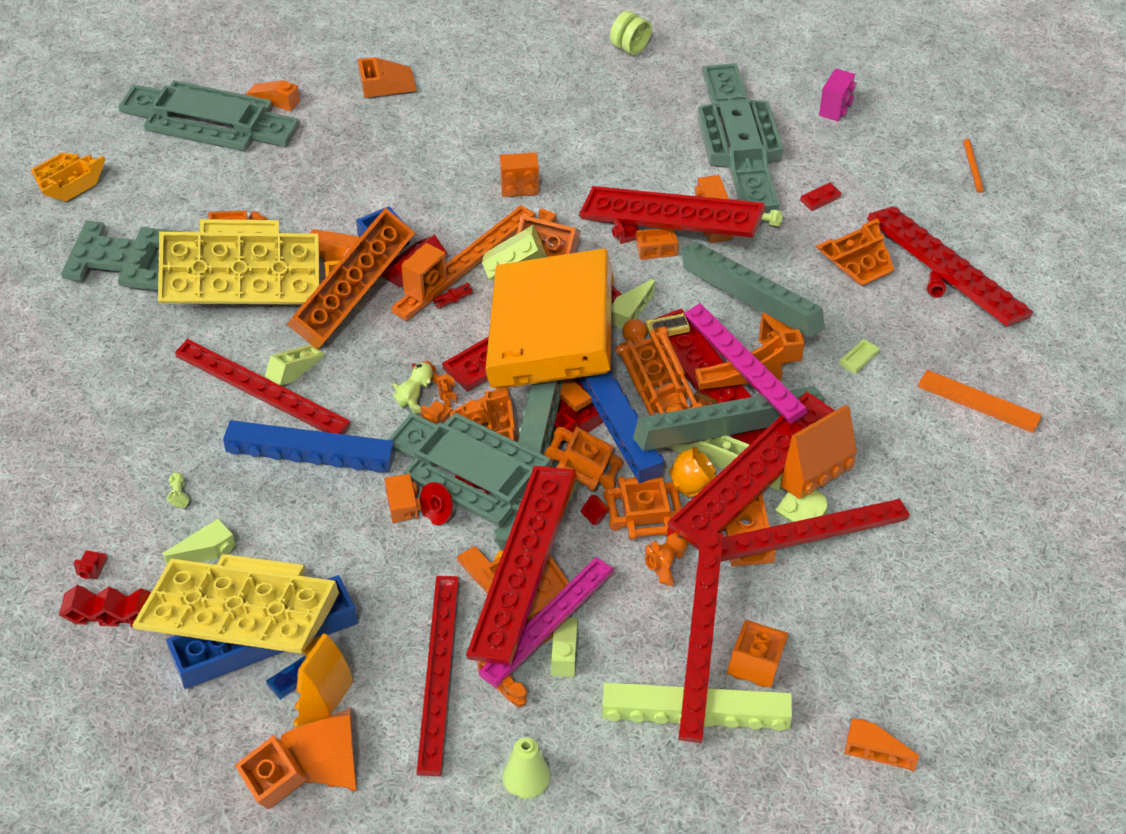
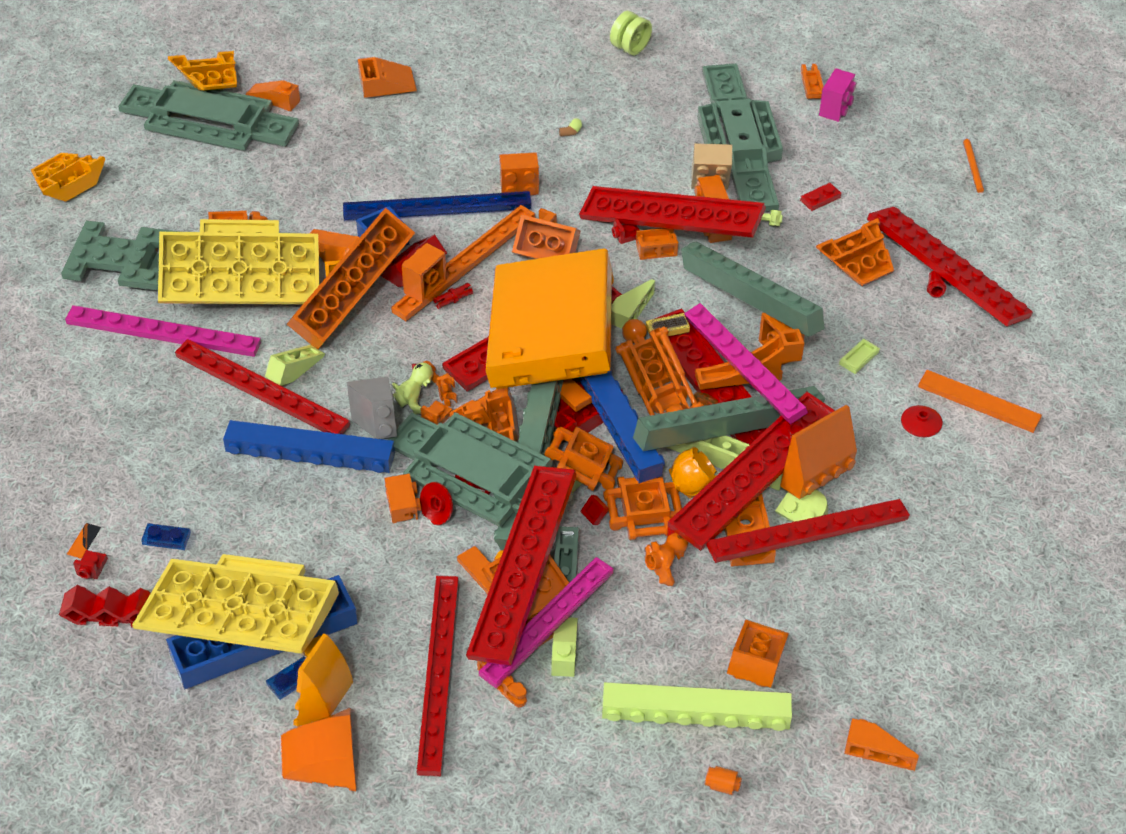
yellowish green slope [163,519,235,567] -> none
yellowish green bar [167,472,189,508] -> none
orange brick [235,735,308,809] -> none
yellowish green slope [482,225,547,282] -> none
yellowish green cone [502,737,550,799] -> none
red plate [678,531,723,743] -> none
none -> dark pink plate [65,305,261,357]
none -> sticker [67,523,101,559]
none -> clear blue plate [141,523,191,550]
none -> light orange wedge [167,51,237,90]
none -> clear blue plate [343,191,531,221]
none -> light grey slope [347,377,397,439]
none -> sand green slope [555,526,579,583]
none -> arm [559,118,582,137]
none -> tan brick [691,143,732,190]
none -> orange brick [705,766,742,795]
none -> orange hinge [801,64,823,99]
none -> red dish [901,405,943,437]

